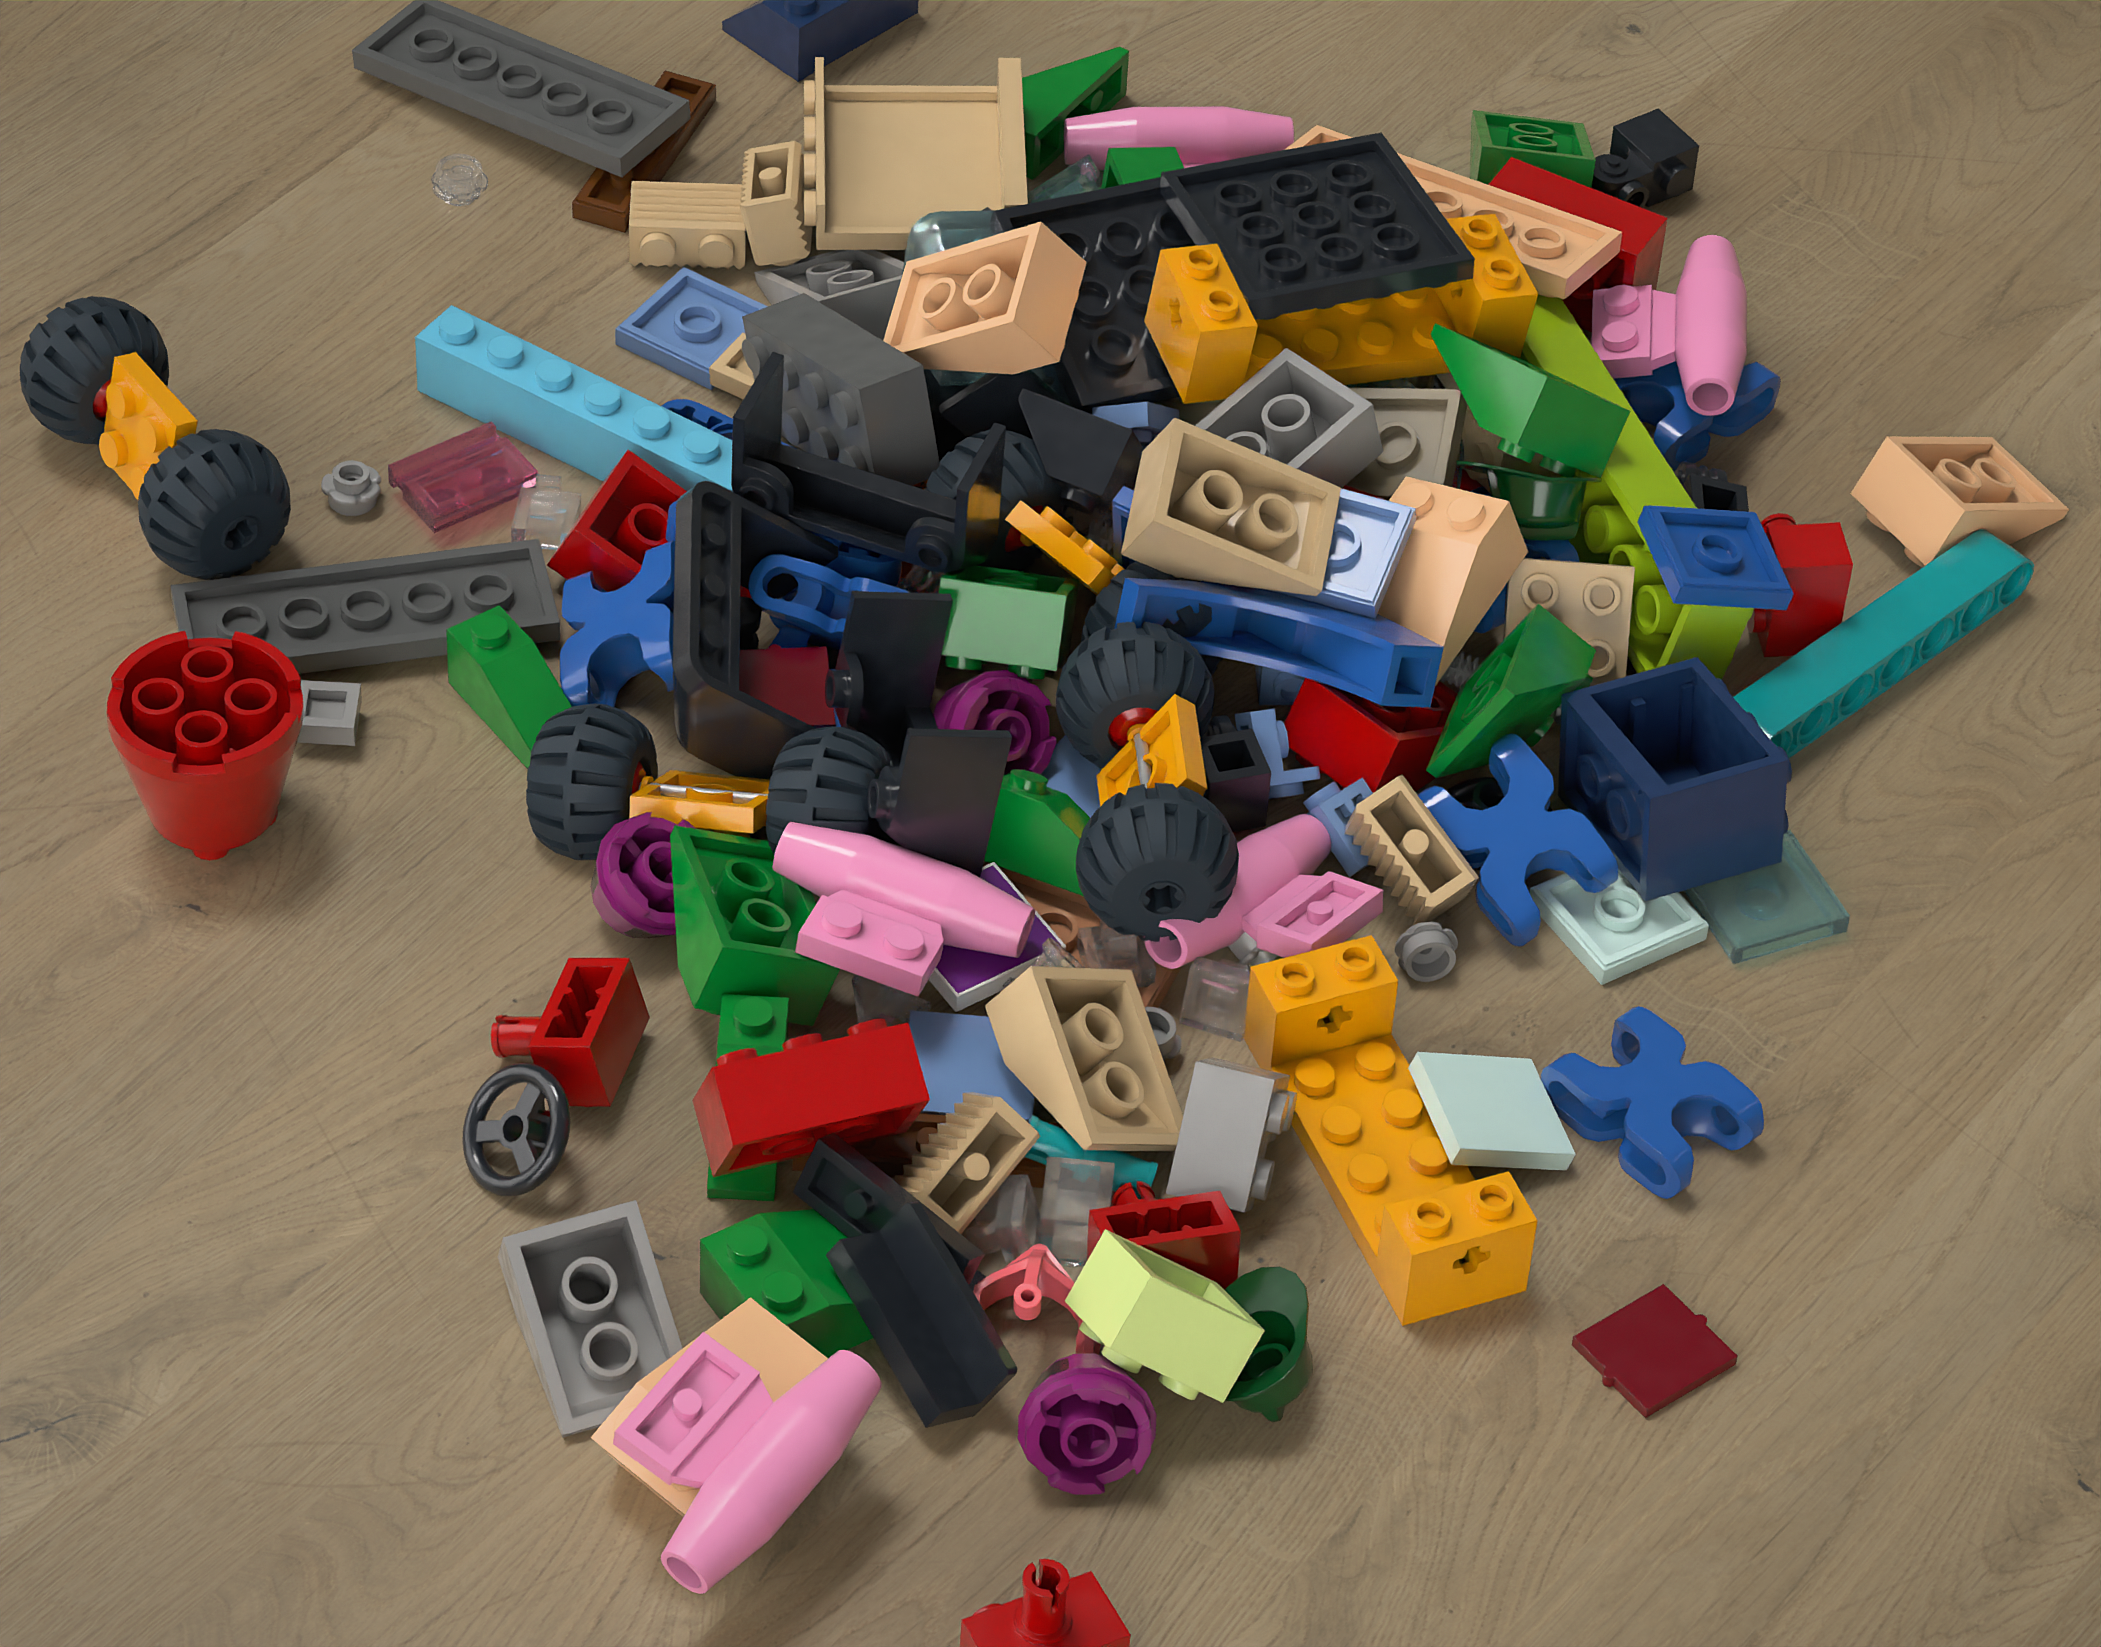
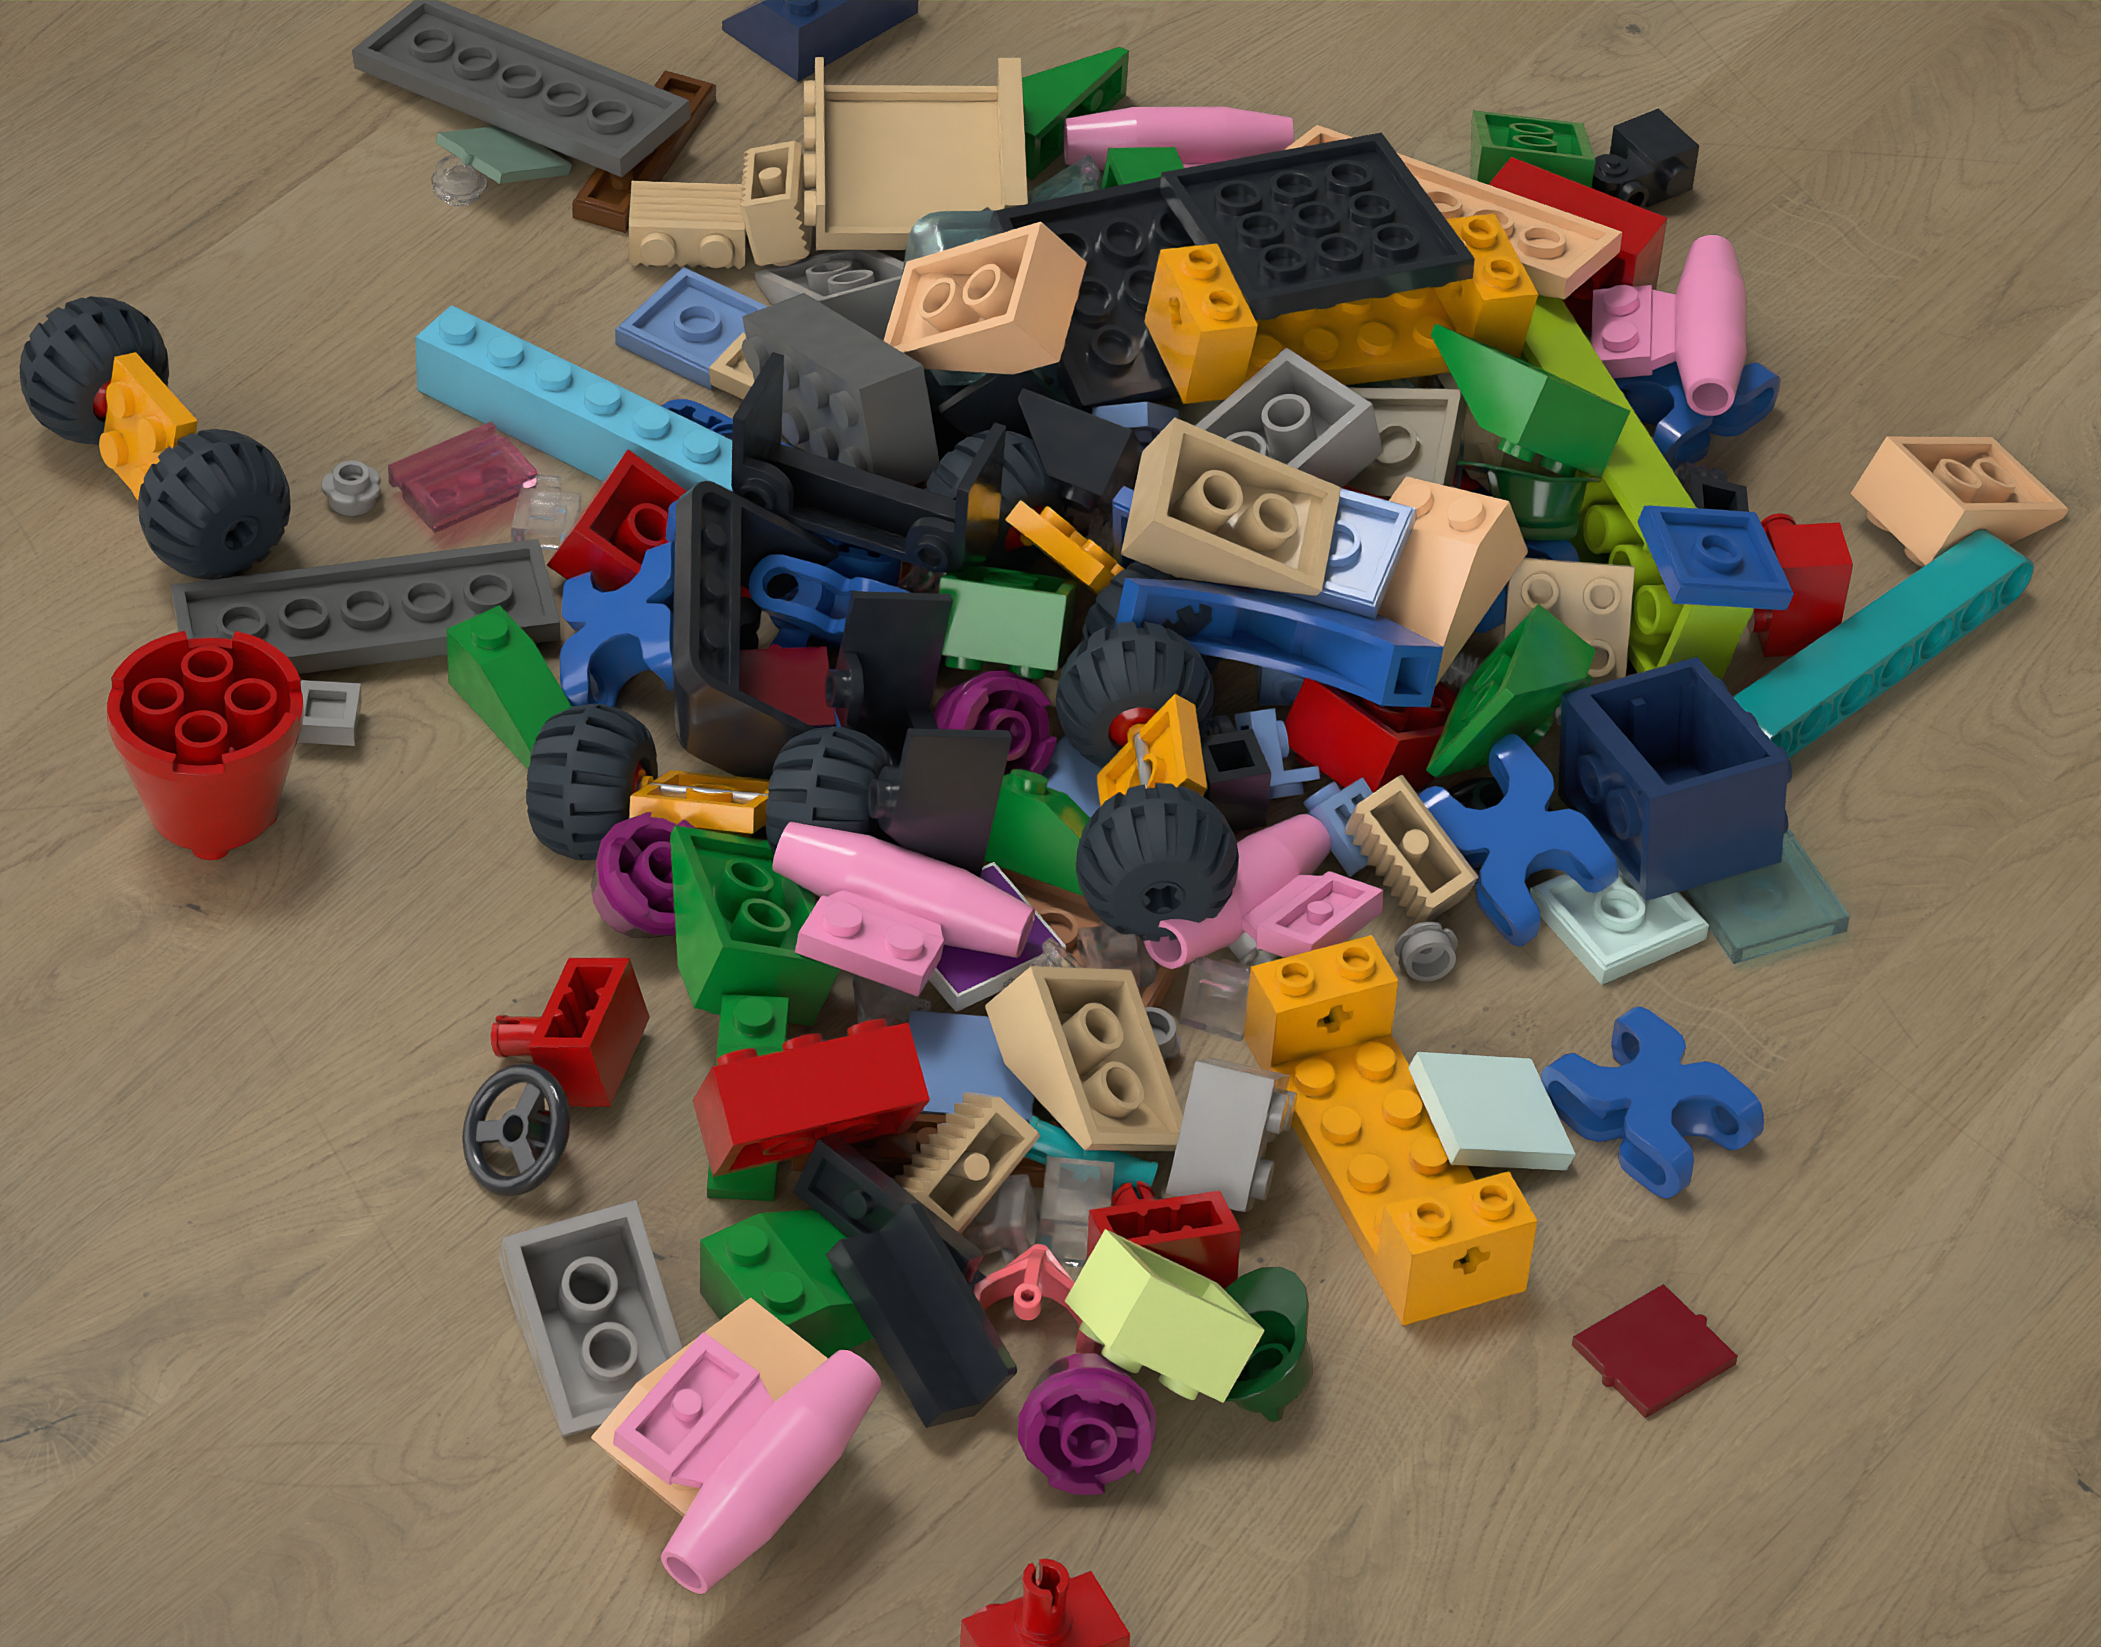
none -> sand green piece [435,126,572,184]

